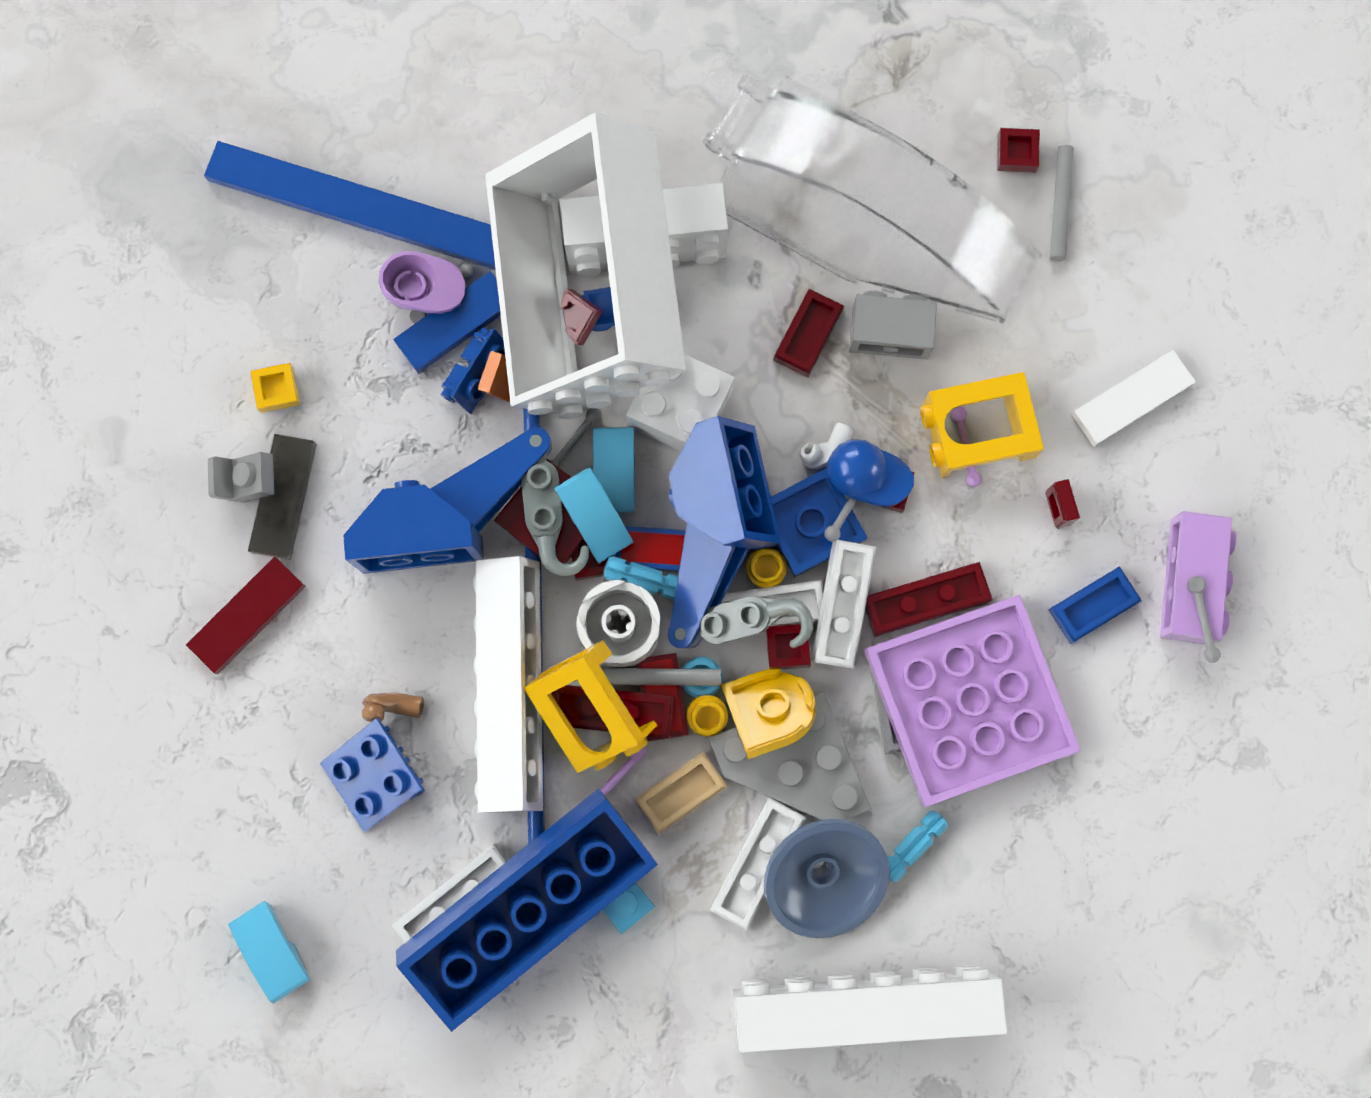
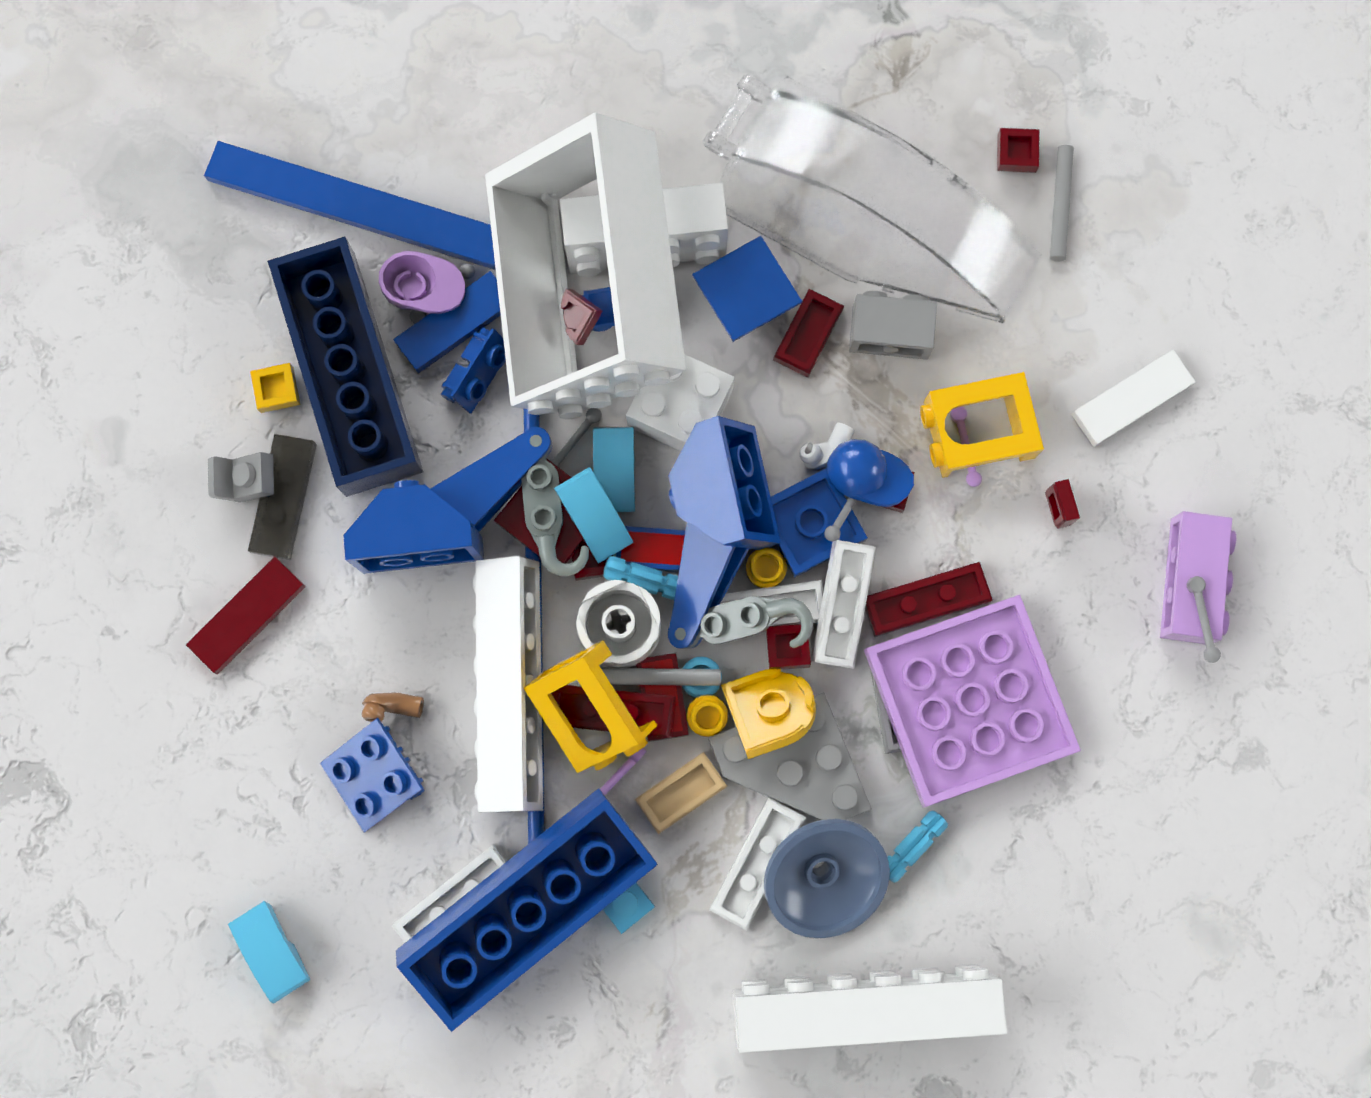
orange tile [478,351,510,402] -> none
blue tile [1048,566,1142,644] -> none
none -> dark blue brick [267,236,423,497]
none -> blue piece [692,236,802,342]

